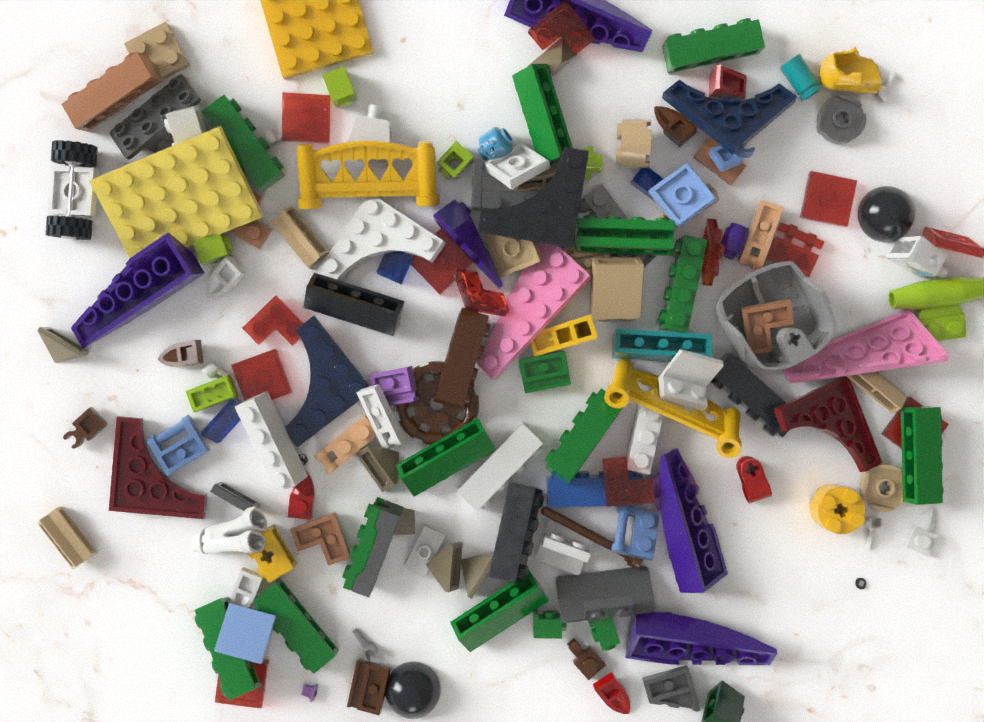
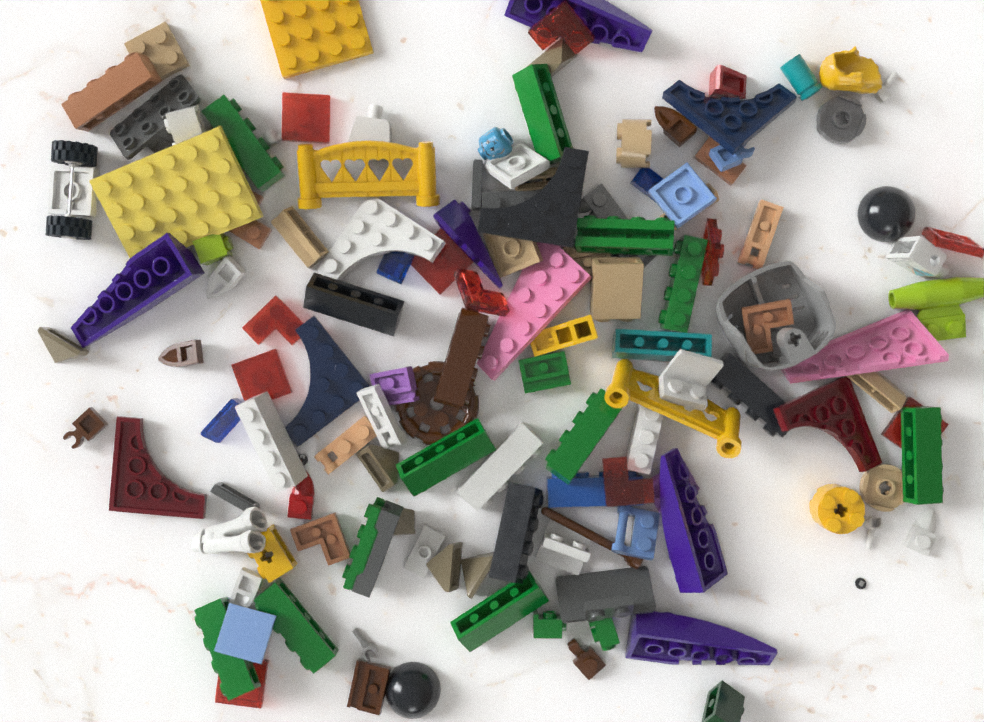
tan piece [37,506,97,570] -> none
medium blue plate [147,415,210,475] -> none
lime plate [185,374,239,413] -> none
white hand [203,362,237,383] -> none
medium lavender piece [301,684,318,702] -> none
lime brick [322,67,357,108] -> none
lime brick [437,141,474,180] -> none
lime piece [583,146,603,180] -> none
red plate [592,672,630,714] -> none
dark grey wing [642,665,701,712] -> none
green brick [662,18,765,74] -> none
dark purple brick [718,223,749,260] -> none
red piece [736,456,772,504] -> none
clear red plate [766,222,824,278] -> none
clear red tile [799,171,857,227] -> none

